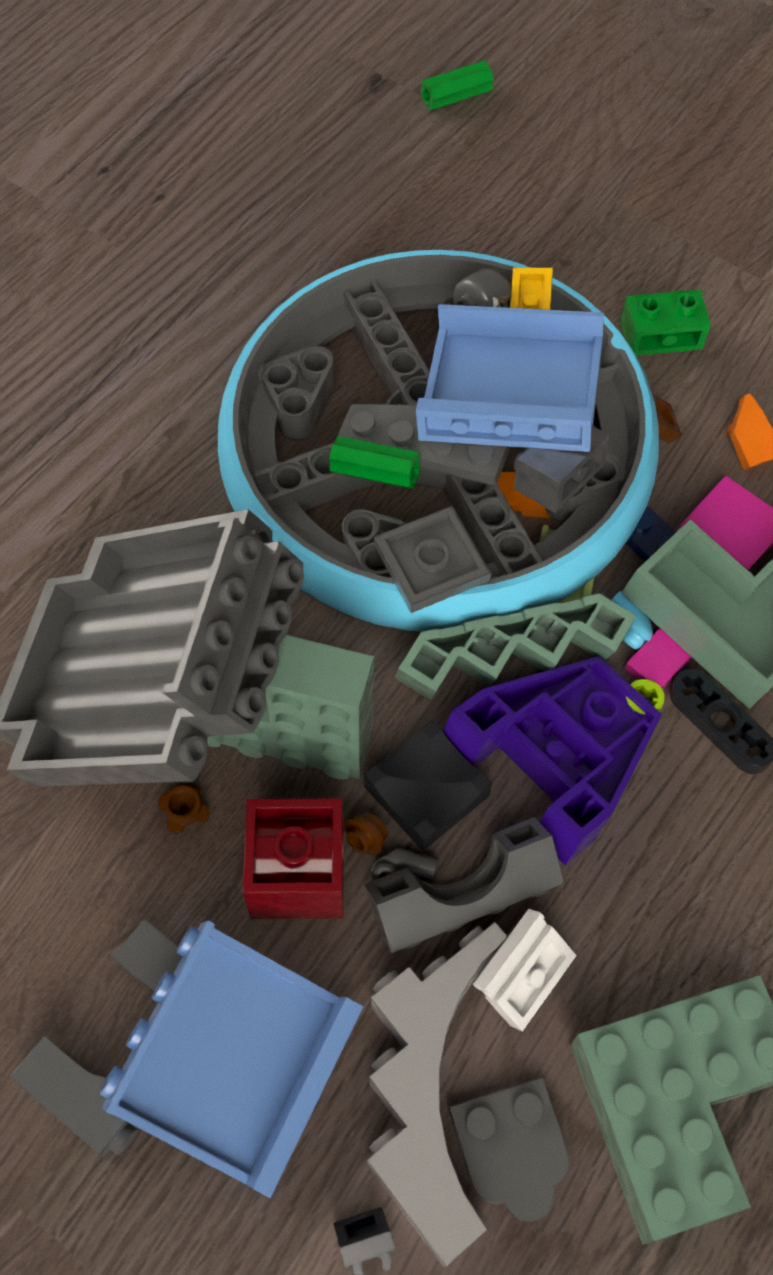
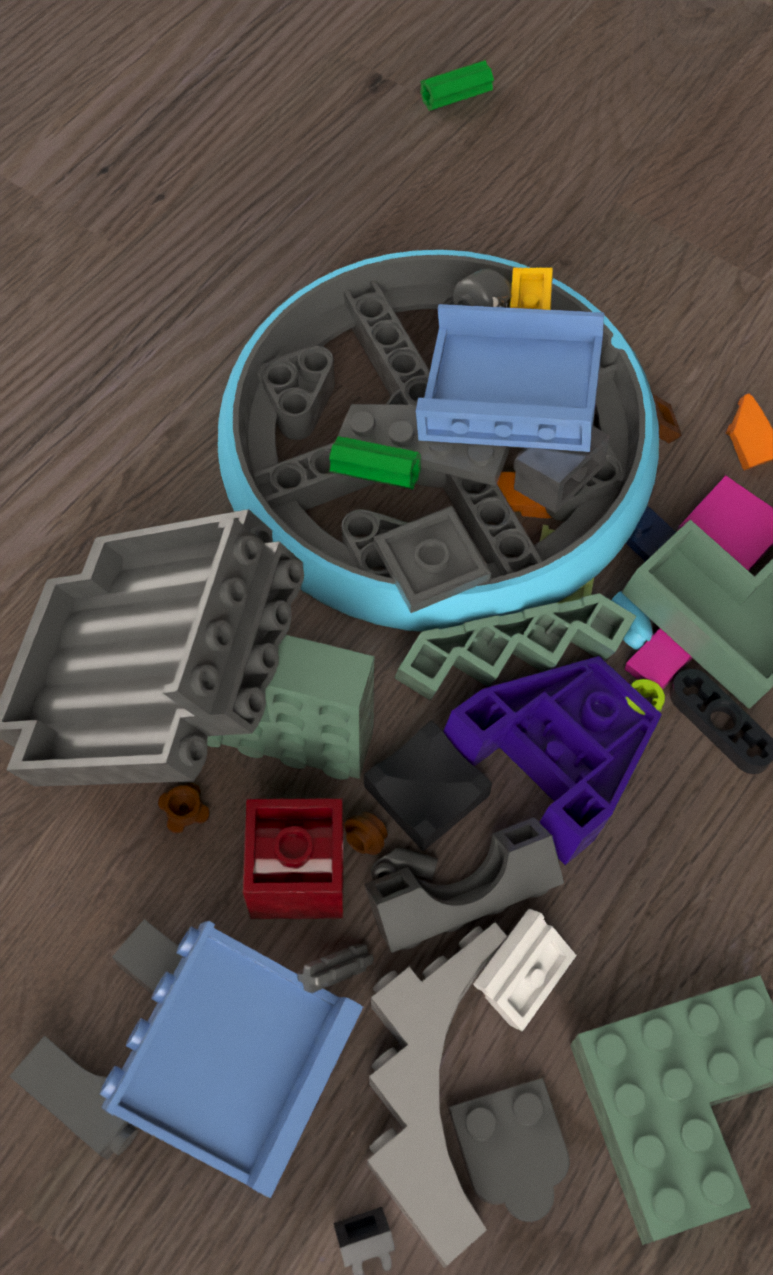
green brick [620,289,711,356] -> none
none -> dark grey axle [297,943,374,993]

